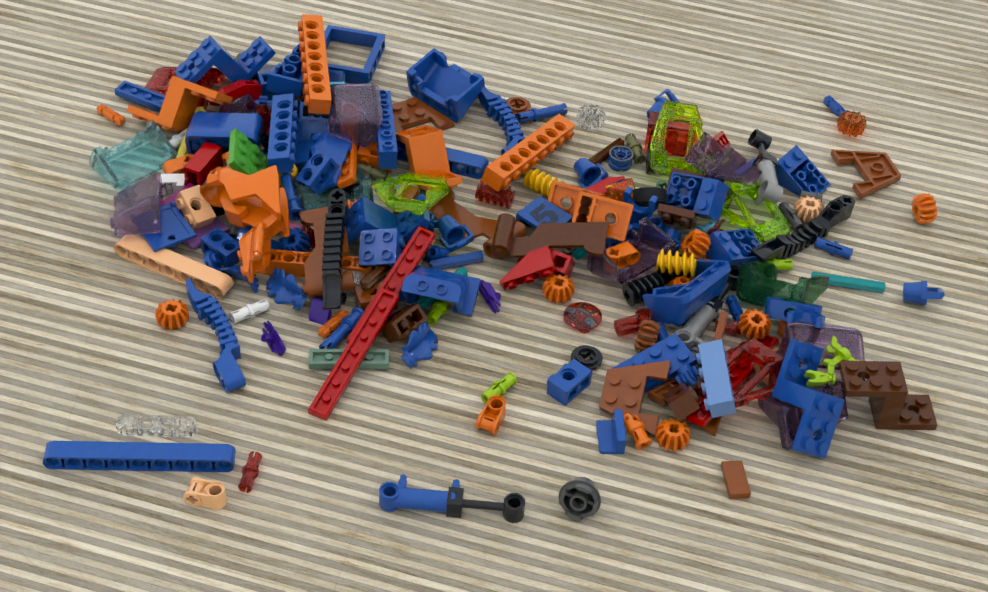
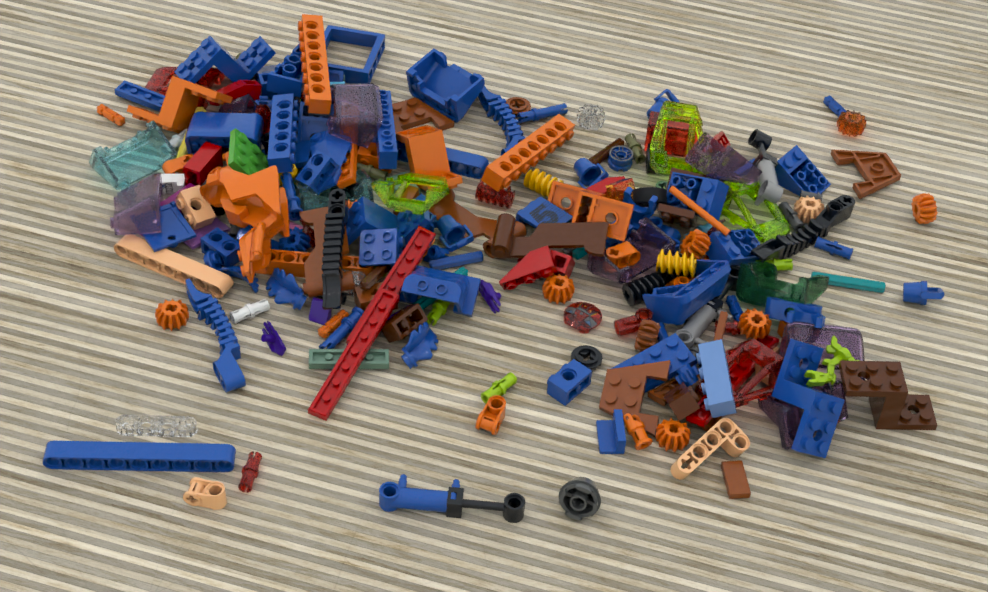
none -> orange bar [669,186,731,236]
none -> light nougat beam [671,418,750,480]

